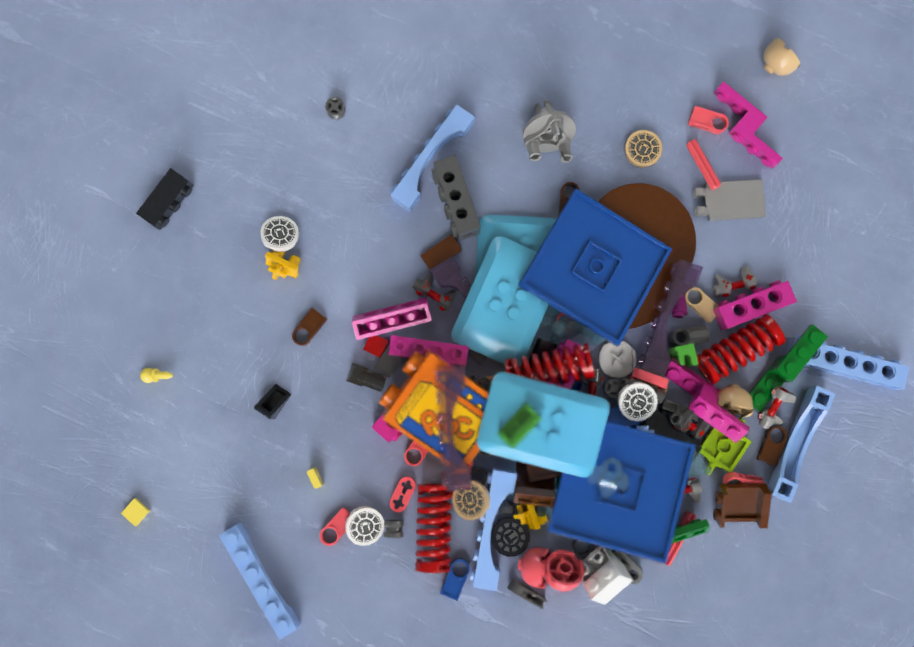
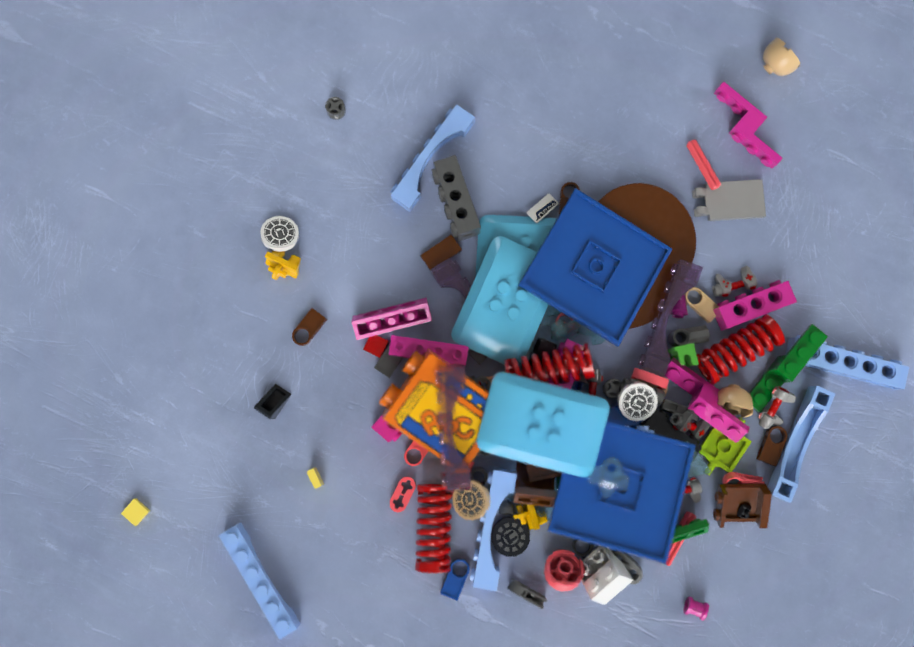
black brick [136,168,194,230] -> none
light yellow bar [140,368,173,383] -> none
coral piece [320,507,350,546] -> none
tile [345,506,384,546] -> none
clear smoke piece [346,363,387,392] -> none
dark grey wheel [384,520,404,538] -> none
dark grey piece [412,273,457,312] -> none
bright green hinge [497,403,543,449] -> none
coral cylinder [518,547,551,589] -> none
light grey piece [522,100,576,163] -> none
white tile [598,341,637,378] -> none
tile [624,130,663,168] -> none
coral piece [688,106,729,134] -> none
none -> white sticker [527,194,559,223]
none -> dark pink bush [683,596,709,620]
none -> black rock [737,504,752,519]

